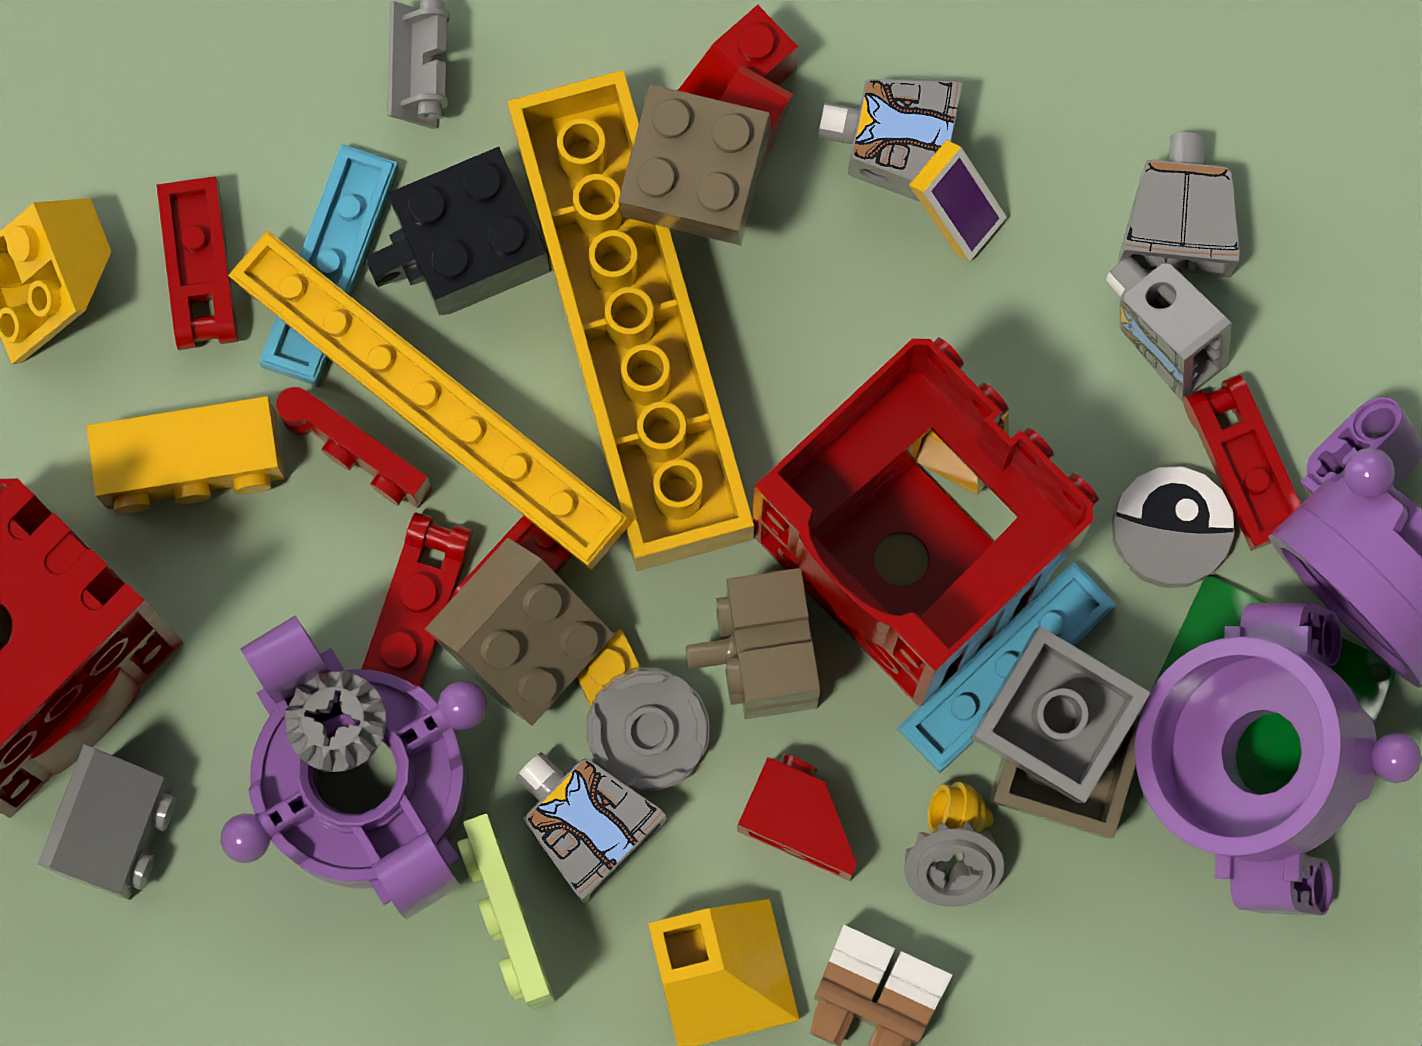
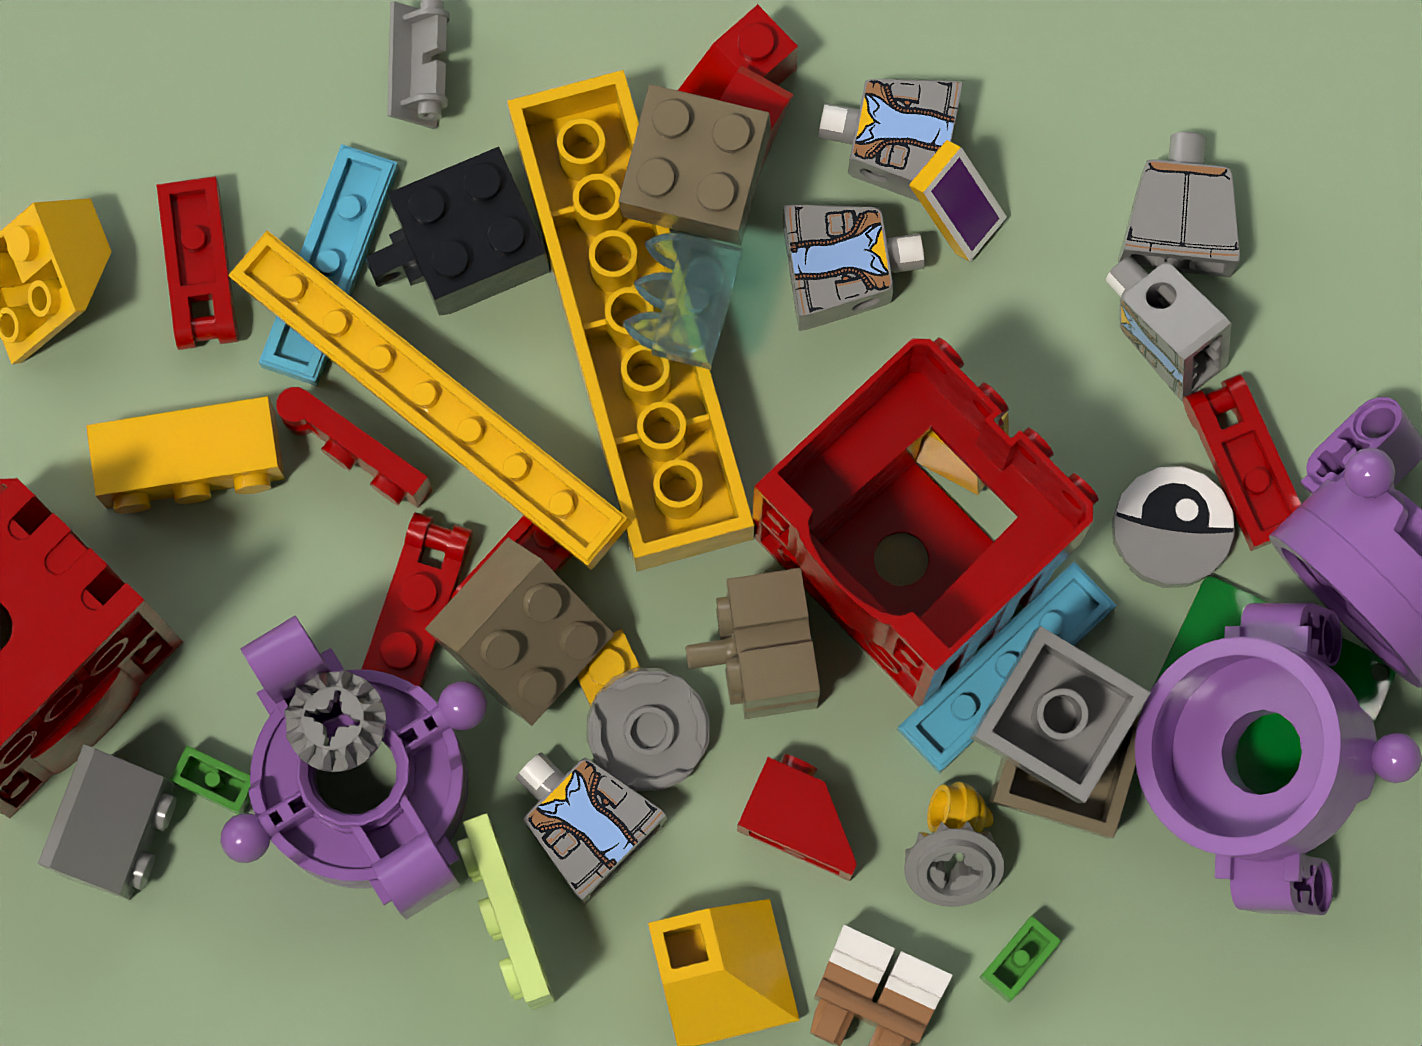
none -> bright green piece [169,745,251,815]
none -> clear light blue plate [623,233,743,370]
none -> torso [782,205,924,331]
none -> bright green piece [979,915,1061,1003]

